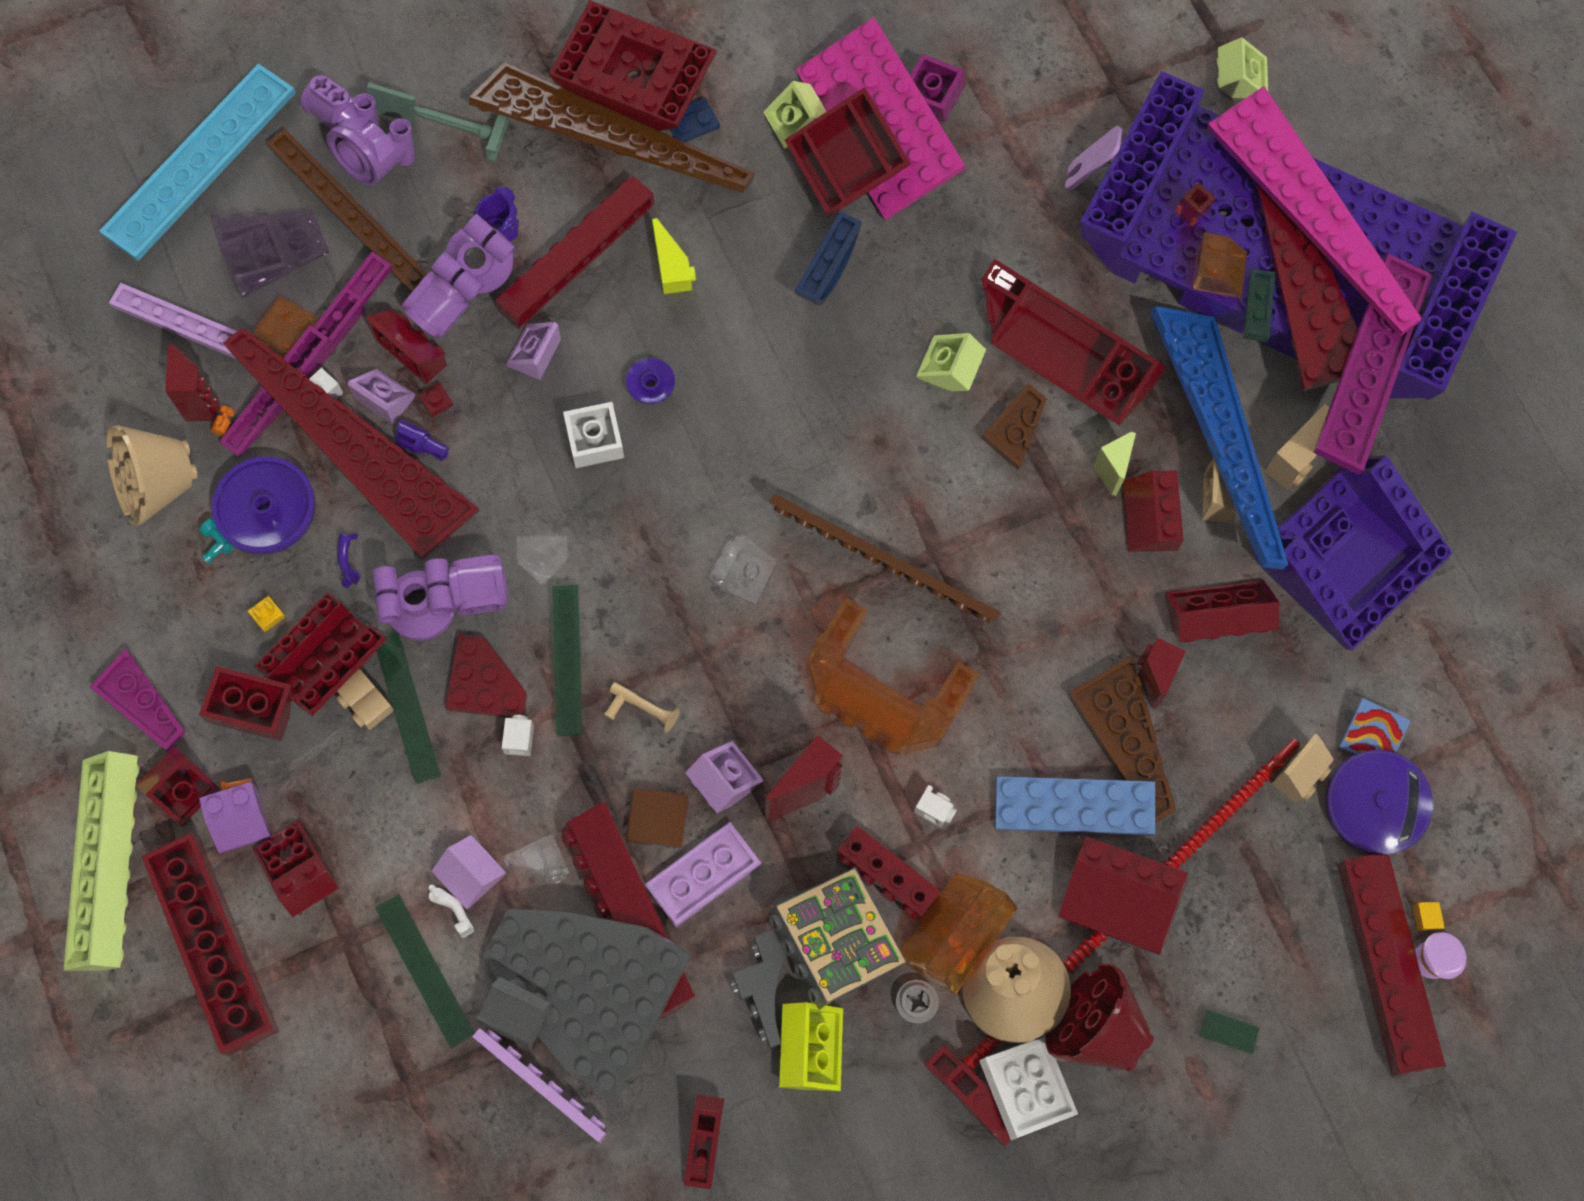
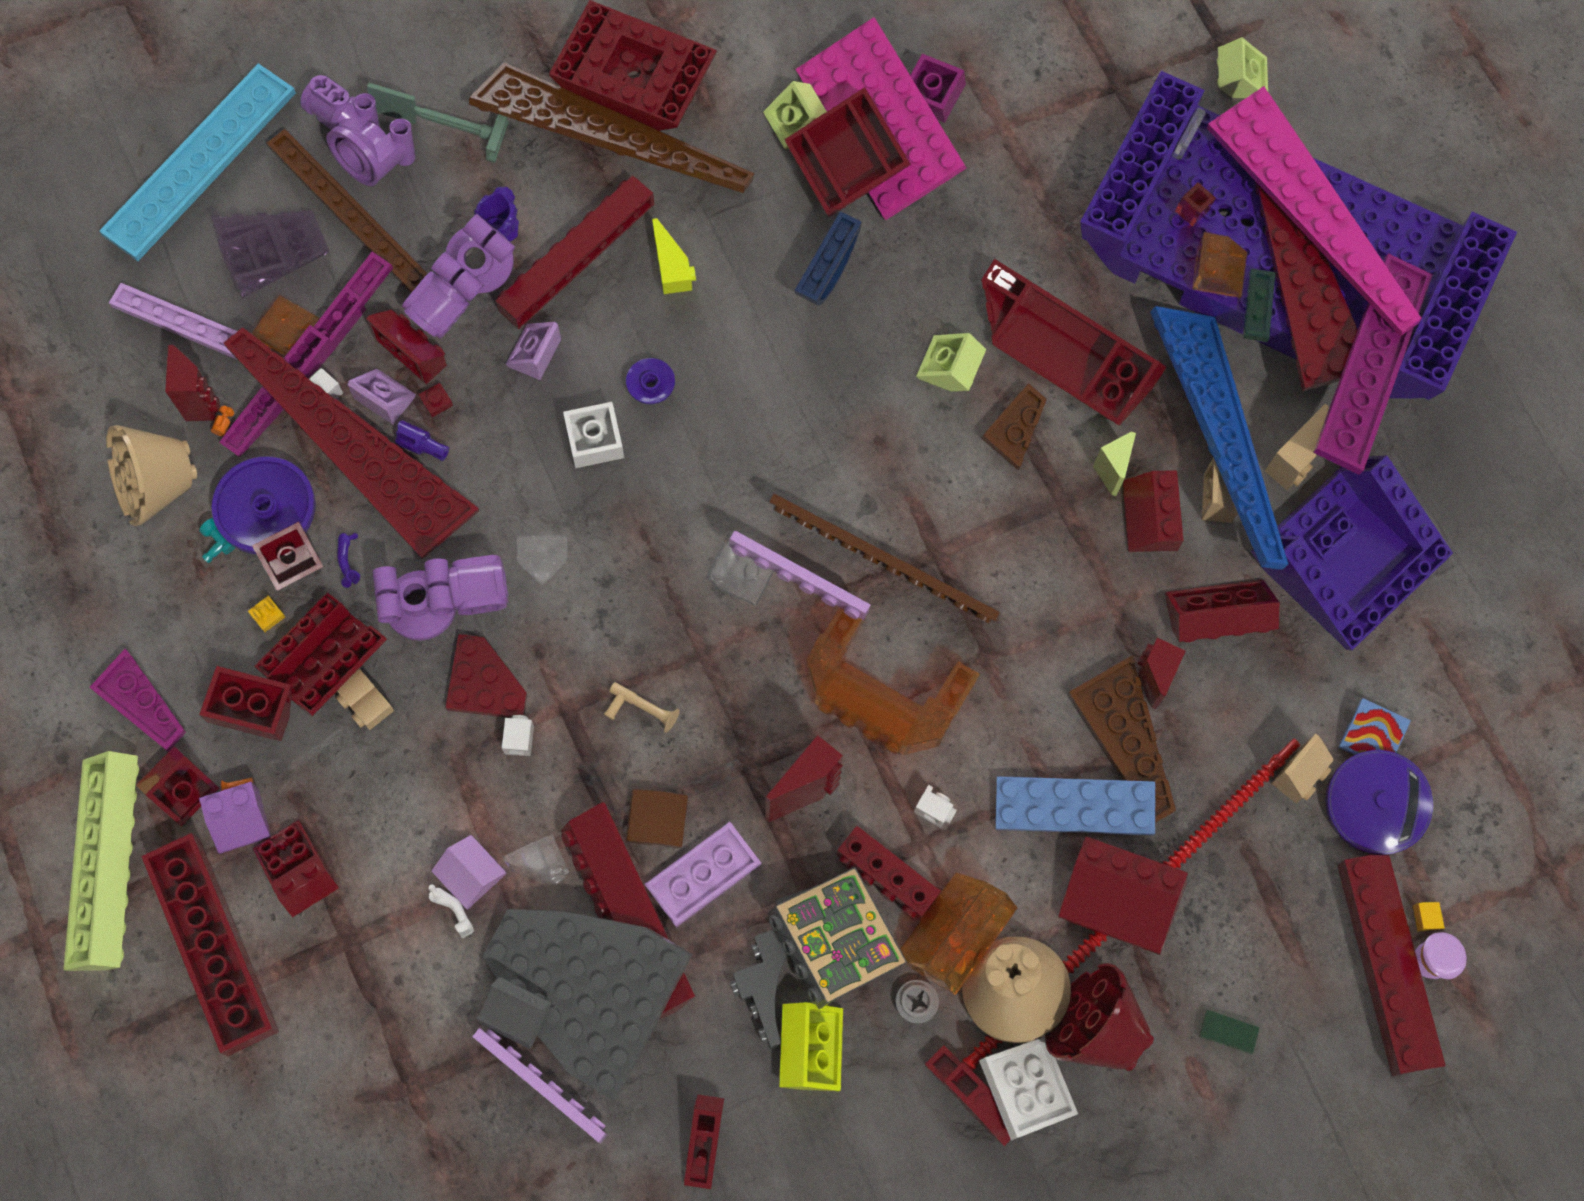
clear green tile [375,894,475,1049] -> none
clear green tile [377,632,441,784] -> none
clear green plate [553,585,583,737] -> none
dark blue plate [669,97,720,143] -> none
lavender slope [686,741,764,813] -> none
lavender piece [1065,126,1123,191] -> none
none -> slope [252,521,323,591]
none -> lavender plate [729,531,870,620]
none -> clear tile [1172,107,1206,160]

